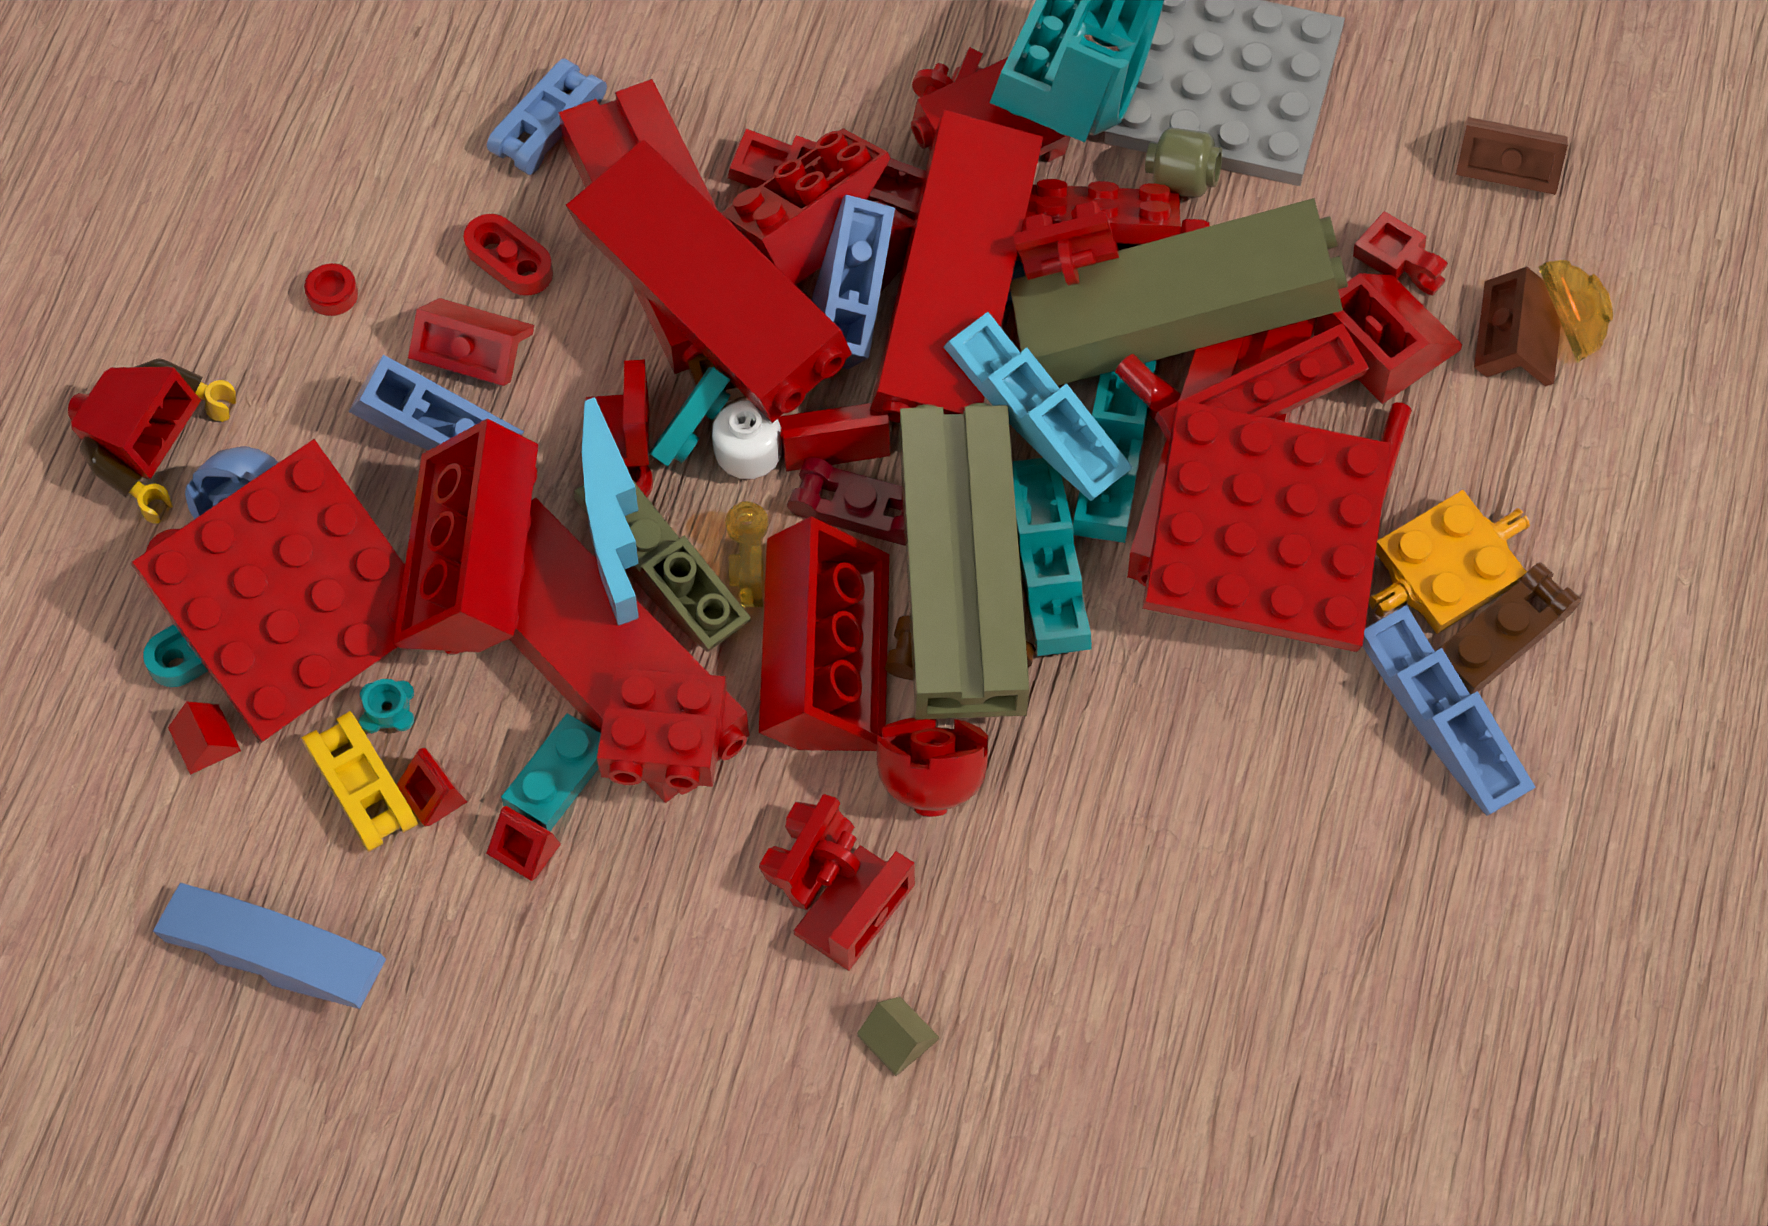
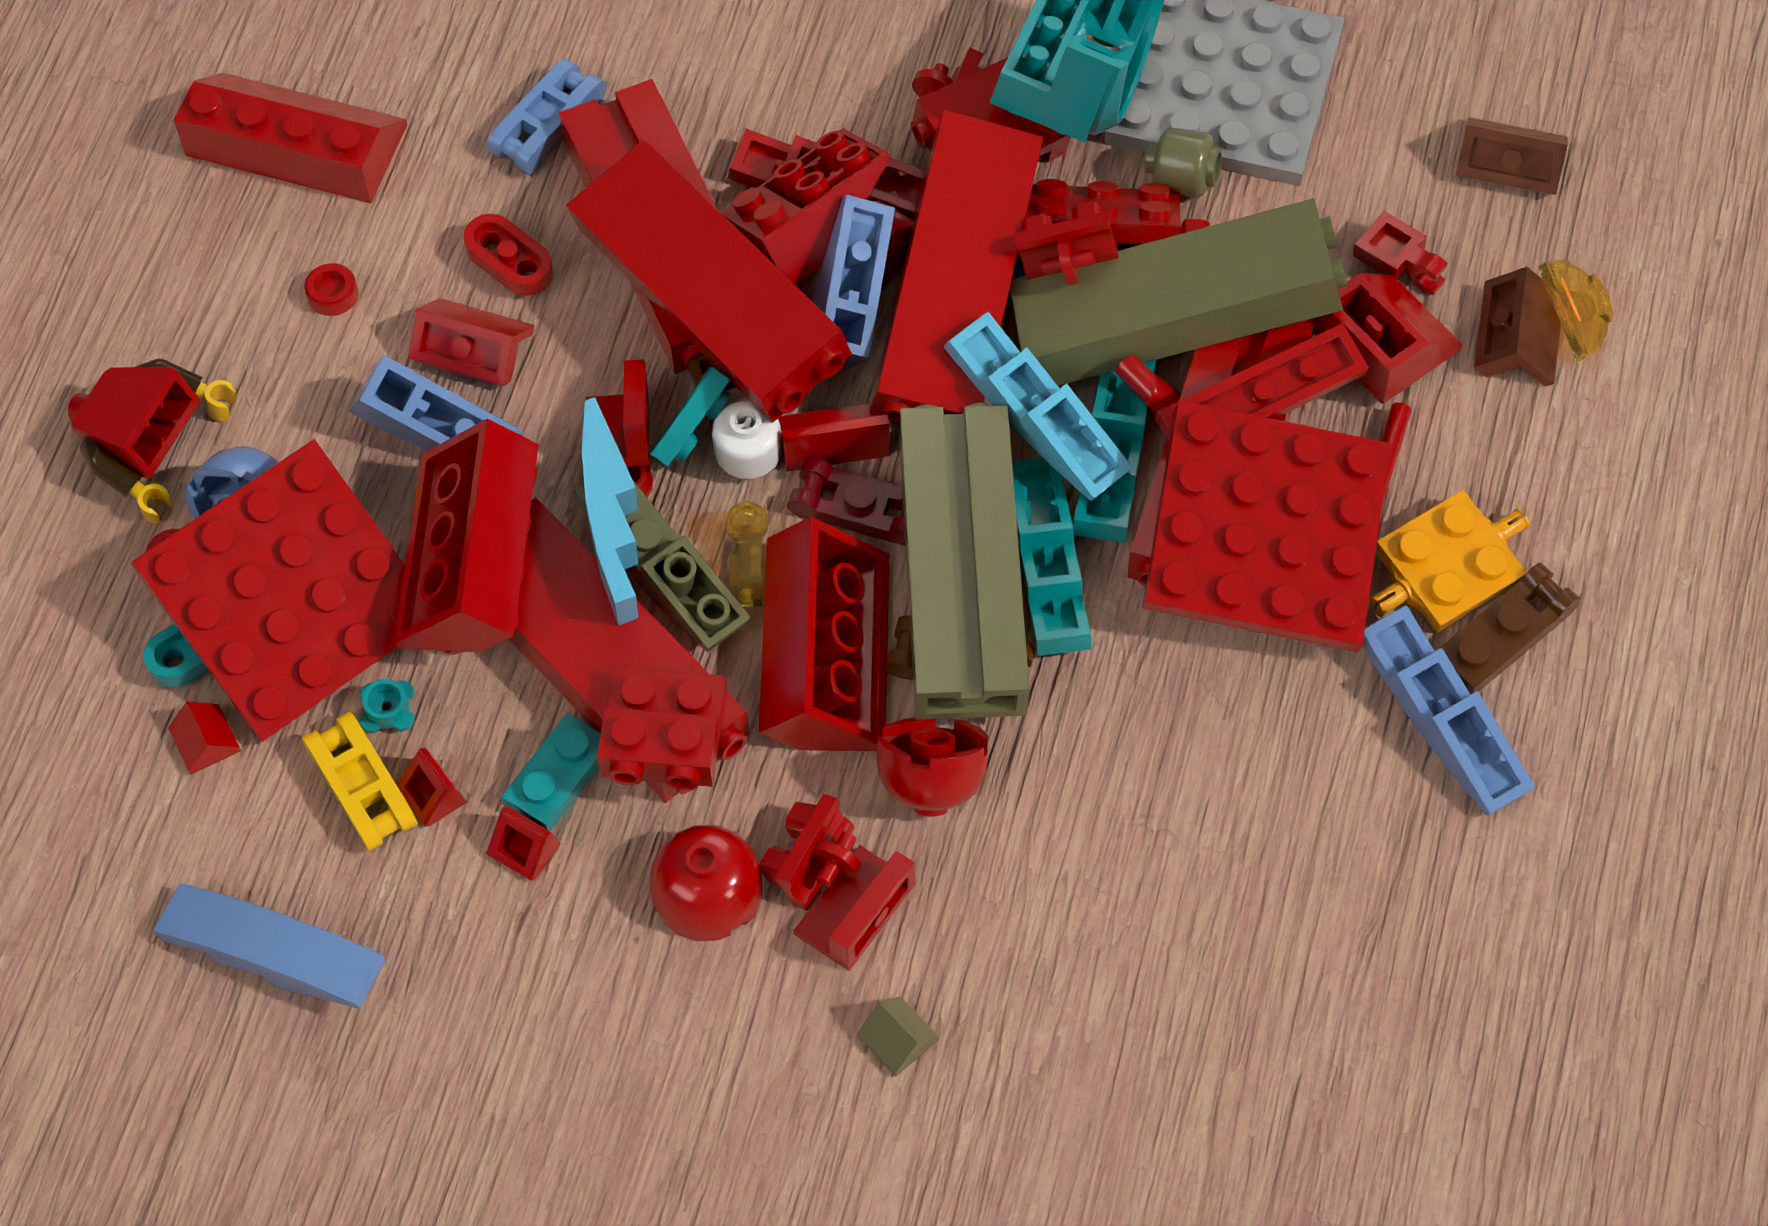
none -> red slope [173,73,408,203]
none -> red cylinder [650,825,763,941]

